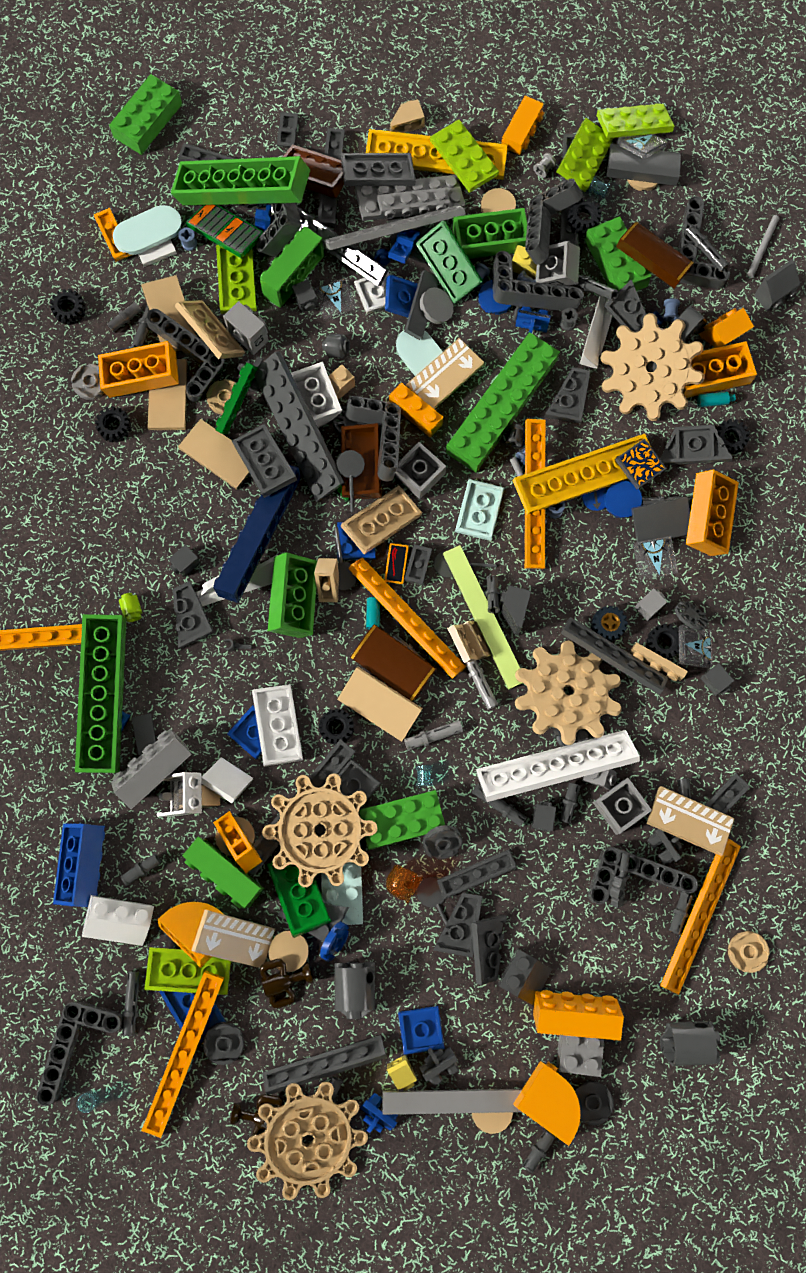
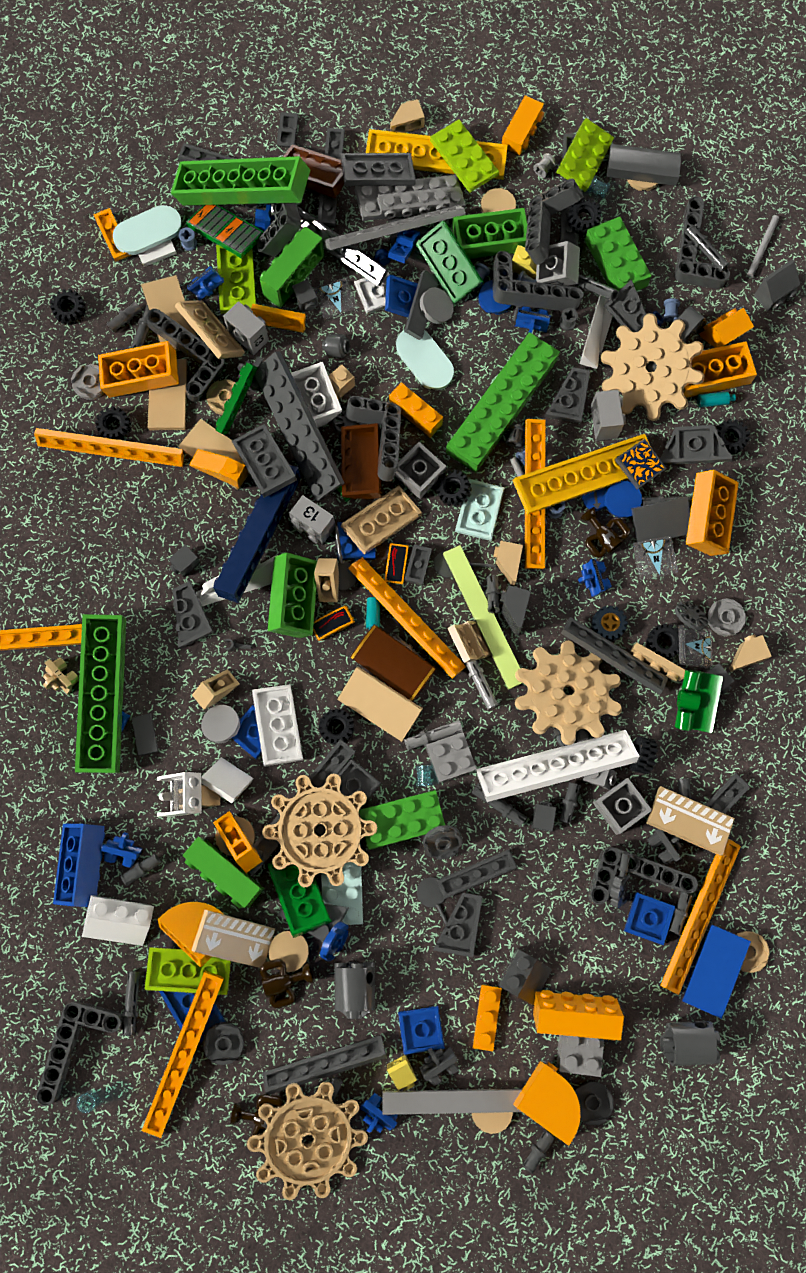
bright green brick [109,74,182,155] -> none
light grey brick [111,729,192,809] -> none
lime brick [119,593,142,622] -> none
dark grey piece [336,450,365,513] -> none
clear orange helmet [386,863,423,904] -> none
tan tile [406,338,484,409] -> none
dark grey wing [471,915,507,985] -> none
lime plate [597,104,674,138] -> none
reddish brown slope [616,221,694,289] -> none
clear tile [617,134,667,159] -> none
light grey brick [634,588,667,621] -> none
none -> light orange plate [34,428,184,467]
none -> tan hips [43,658,79,695]
none -> blue hips [101,832,143,868]
none -> blue hips [187,266,224,300]
none -> light orange slope [189,449,248,489]
none -> tan slope [192,669,240,709]
none -> light grey tile [201,705,240,744]
none -> light orange plate [251,304,306,333]
none -> light grey brick [289,495,335,545]
none -> slope [313,606,355,641]
none -> light grey brick [426,732,476,784]
none -> black tyre [436,470,472,507]
none -> light orange plate [473,984,502,1051]
none -> tan slope [493,541,523,586]
none -> blue hips [578,558,611,597]
none -> dark brown piece [580,507,631,558]
none -> light grey brick [590,390,626,441]
none -> blue plate [624,893,675,945]
none -> black tyre [629,736,658,774]
none -> green panel [675,670,723,733]
none -> blue tile [682,924,751,1019]
none -> light grey tile [707,598,746,637]
none -> tan slope [729,634,772,672]

